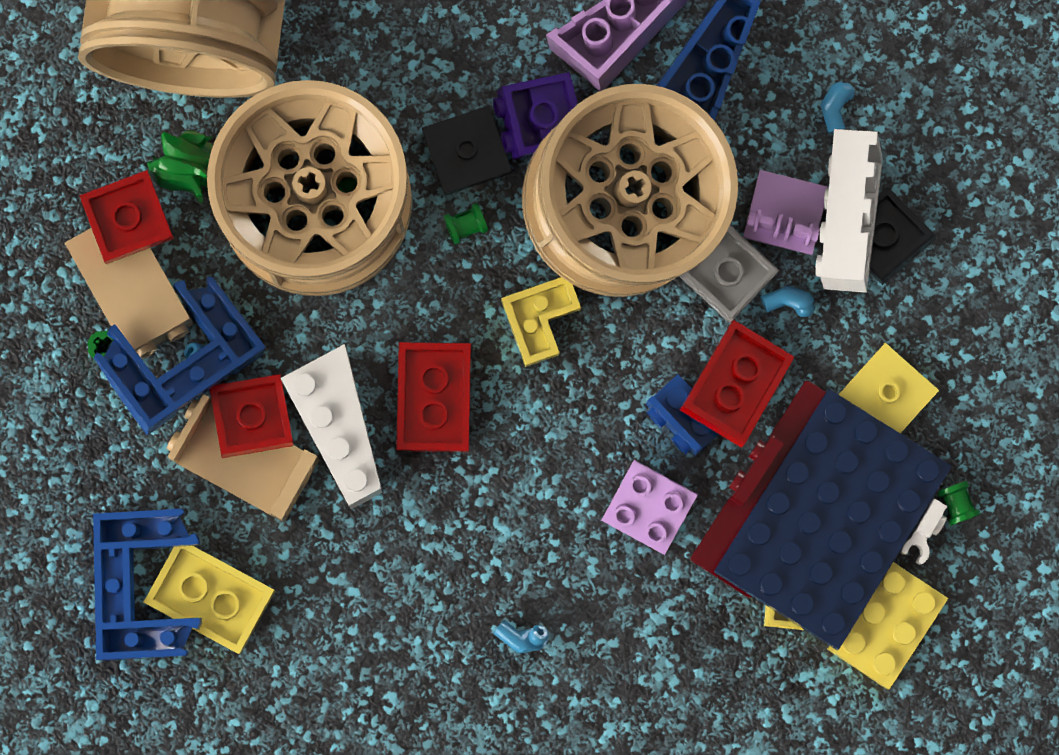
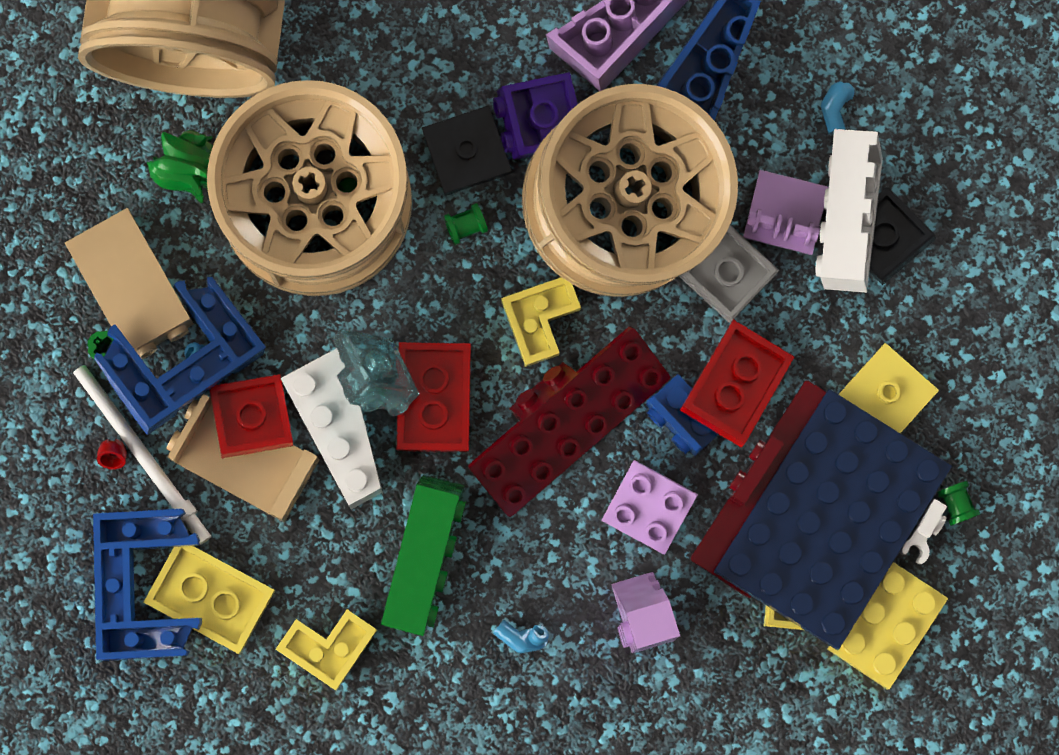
red plate [79,170,174,264] -> none
dark azure arm [760,286,815,317] -> none
none -> white bar [74,365,212,545]
none -> red hinge [97,439,127,469]
none -> light yellow plate [276,609,378,691]
none -> clear light blue plate [332,329,419,416]
none -> green wedge [381,475,466,636]
none -> dark red bracket [468,326,671,517]
none -> lavender wedge [611,572,680,653]

